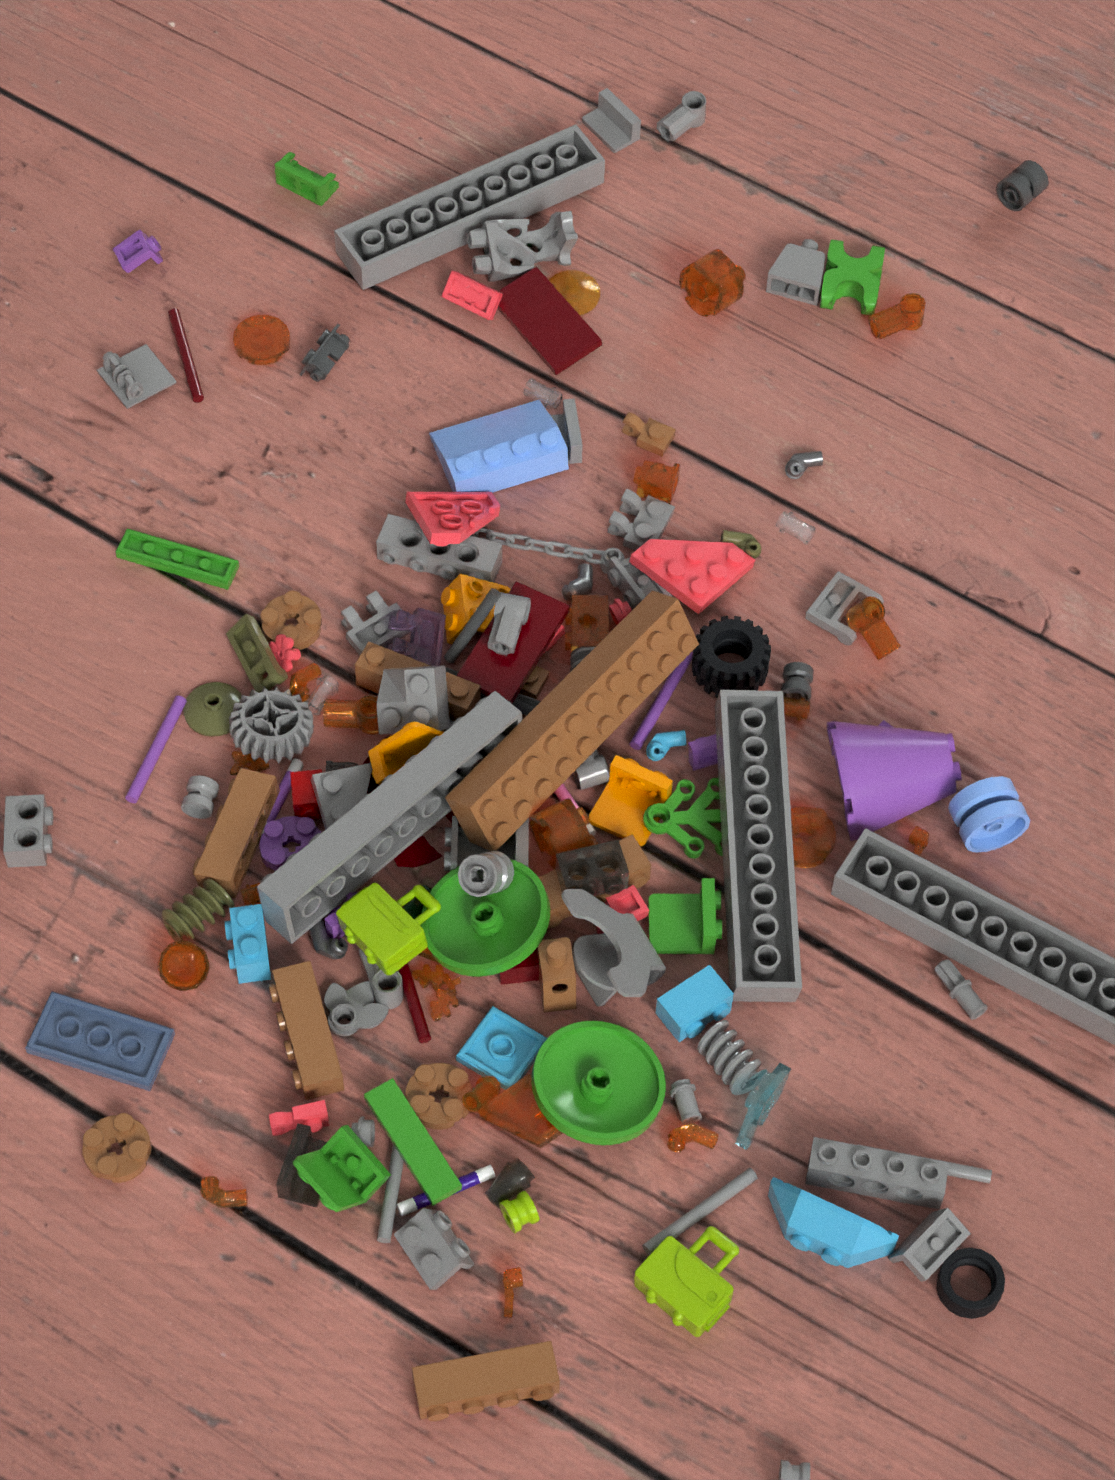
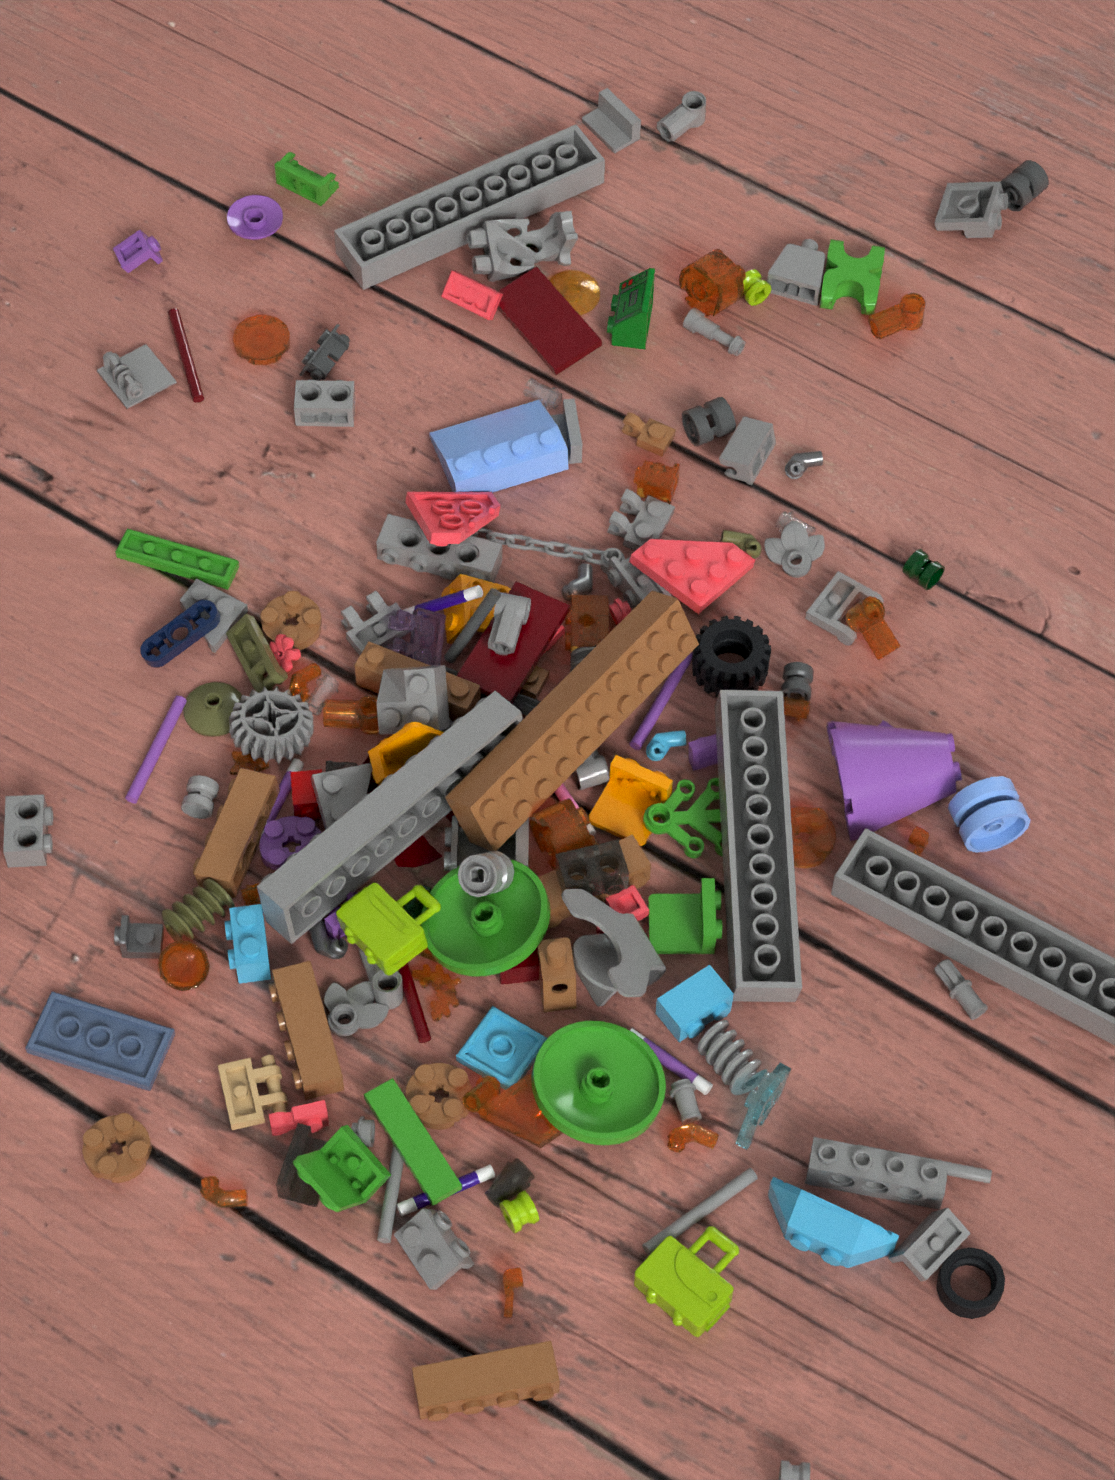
none -> flat silver bracket [114,915,164,959]
none -> dark blue beam [140,600,220,668]
none -> light grey wing [180,579,248,653]
none -> tan plate [218,1055,288,1130]
none -> medium lavender dish [227,195,283,240]
none -> light grey brick [294,379,356,427]
none -> dark purple bar [403,585,483,620]
none -> green slope [607,268,655,350]
none -> medium lavender bar [630,1028,713,1095]
none -> dark grey wheel [682,397,736,447]
none -> light grey piece [683,308,746,356]
none -> light grey hinge [719,417,776,485]
none -> lime wheel [735,269,771,306]
none -> light grey plate [764,521,825,578]
none -> dark green wheel [902,549,945,591]
none -> light grey plate [934,181,1008,238]

